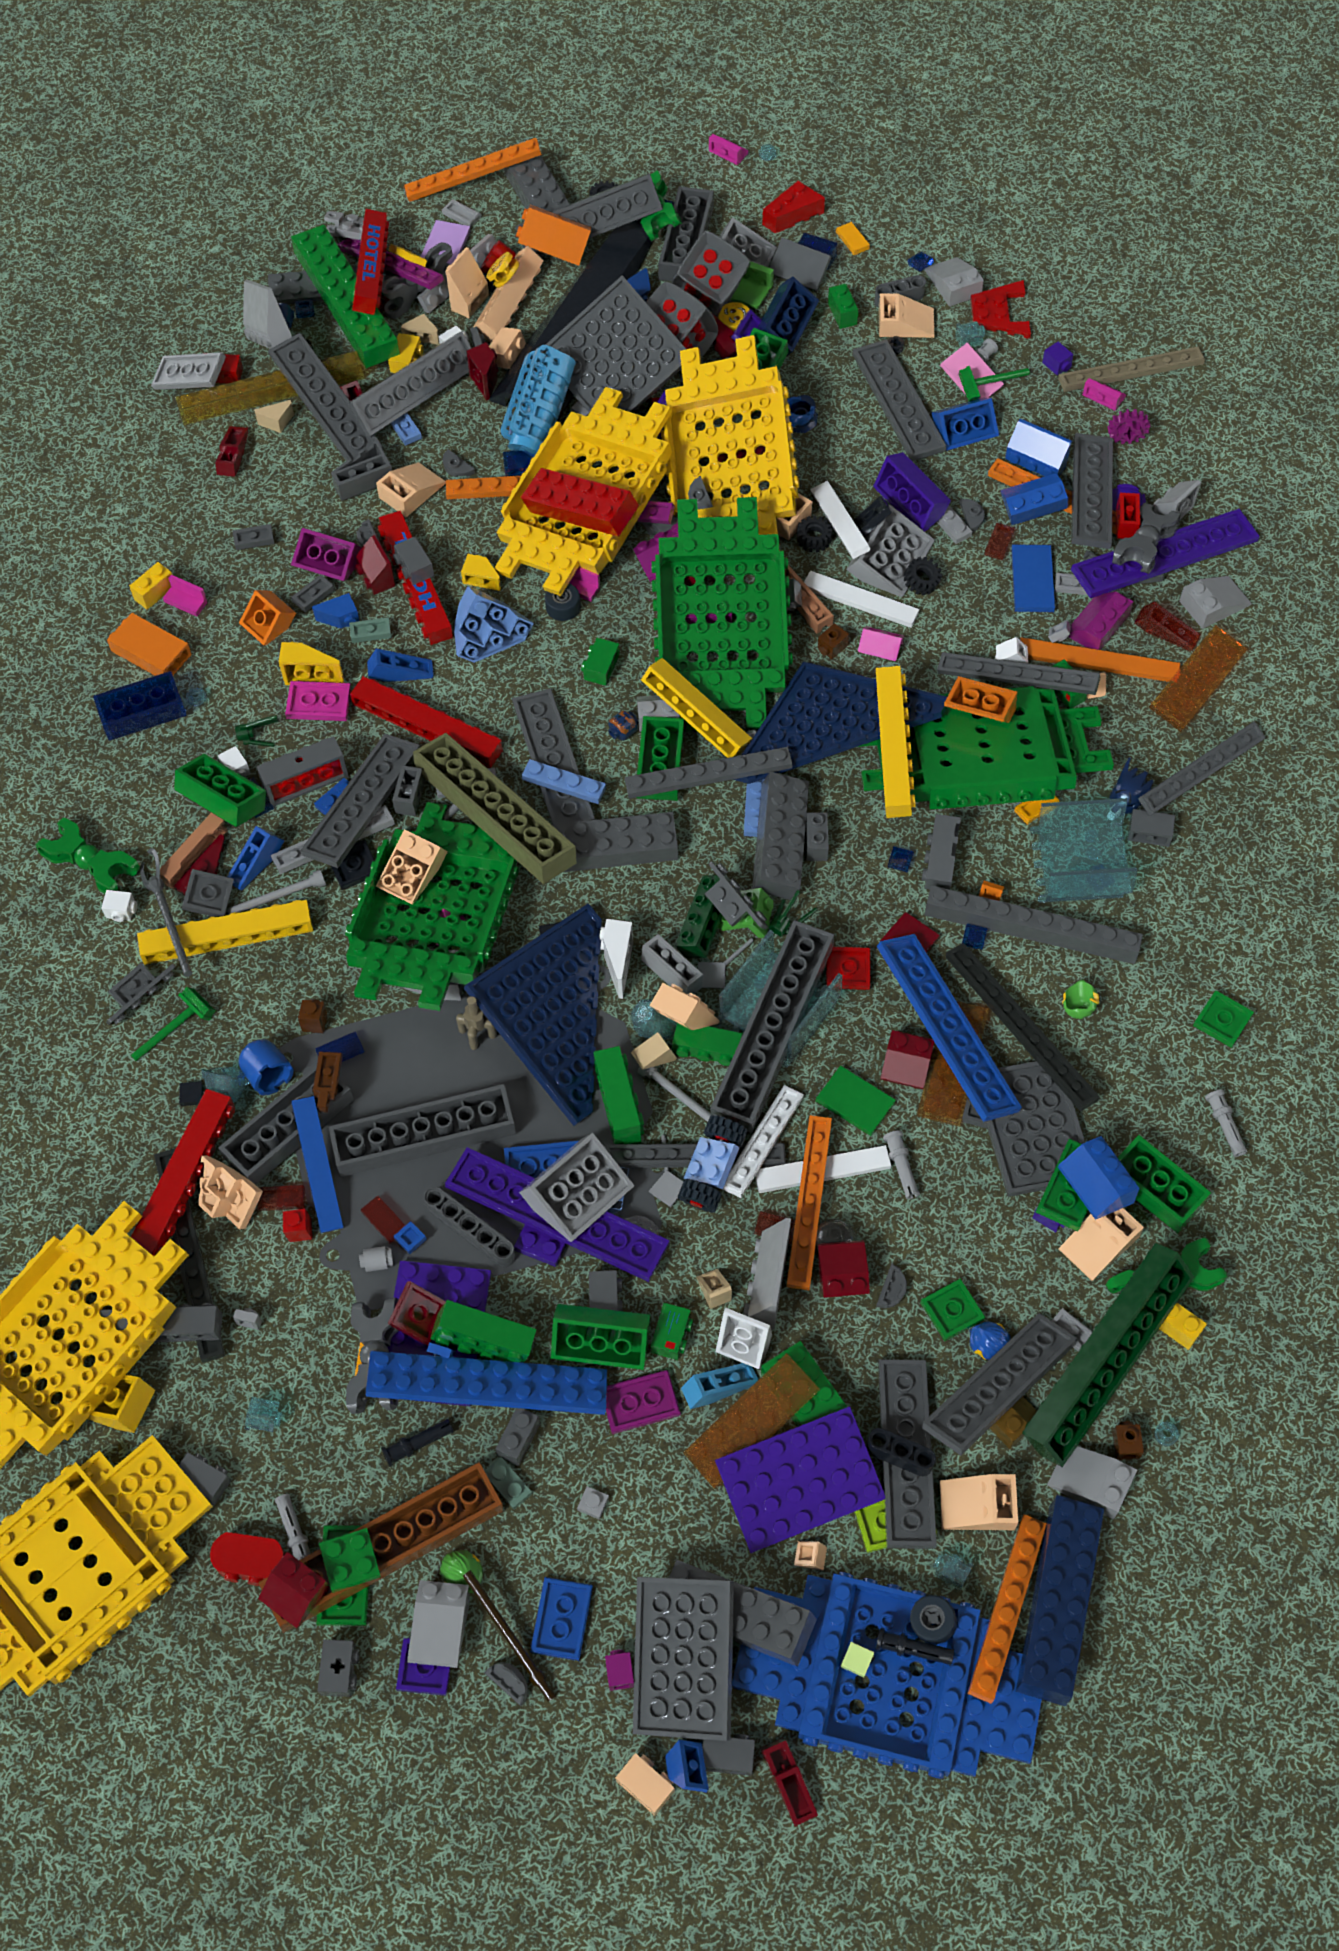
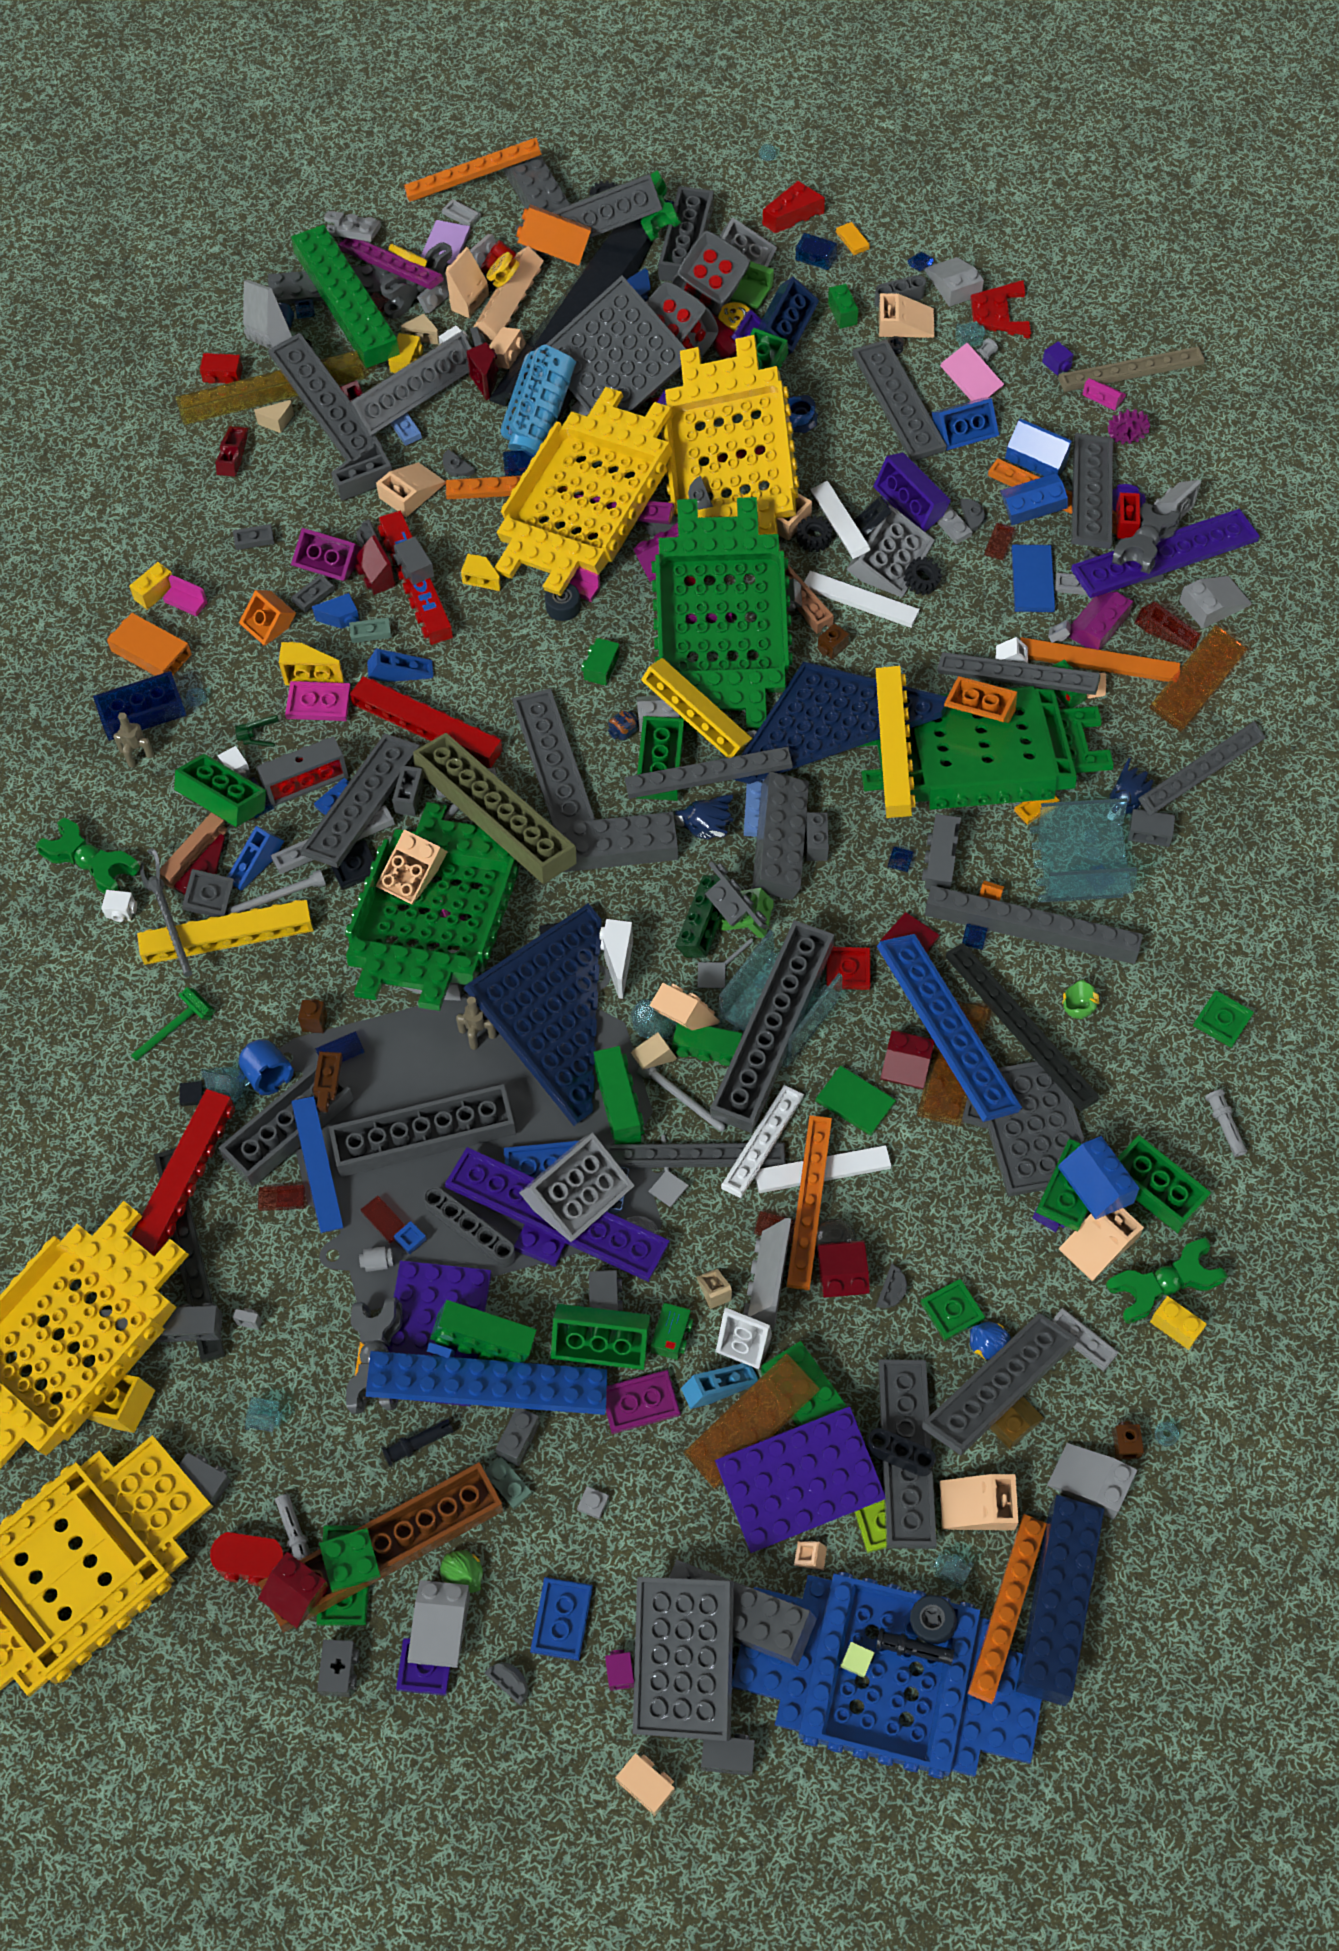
dark grey bracket [106,963,176,1025] -> none
light grey tile [151,353,226,390] -> none
light nougat slope [199,1155,263,1229] -> none
red brick [283,1209,312,1242] -> none
red brick [352,209,389,315] -> none
dark red tile [388,1281,446,1345] -> none
medium blue brick [454,586,534,663] -> none
dark brown bar [463,1570,556,1702] -> none
red brick [521,468,639,537] -> none
medium blue plate [522,759,606,804] -> none
light grey brick [641,934,703,994] -> none
blue slope [665,1740,709,1792] -> none
plate [677,1115,748,1213] -> none
dark pink panel [709,134,749,165] -> none
dark red slope [760,1737,818,1826] -> none
dark grey tile [769,238,832,292] -> none
dark green plant [769,890,818,937] -> none
panel [858,626,904,661] -> none
light grey pin [883,1130,920,1199] -> none
green piece [958,366,1030,402] -> none
dark green brick [1022,1243,1194,1467] -> none
none -> dark tan plant [114,713,154,768]
none -> dark blue piece [674,795,733,840]

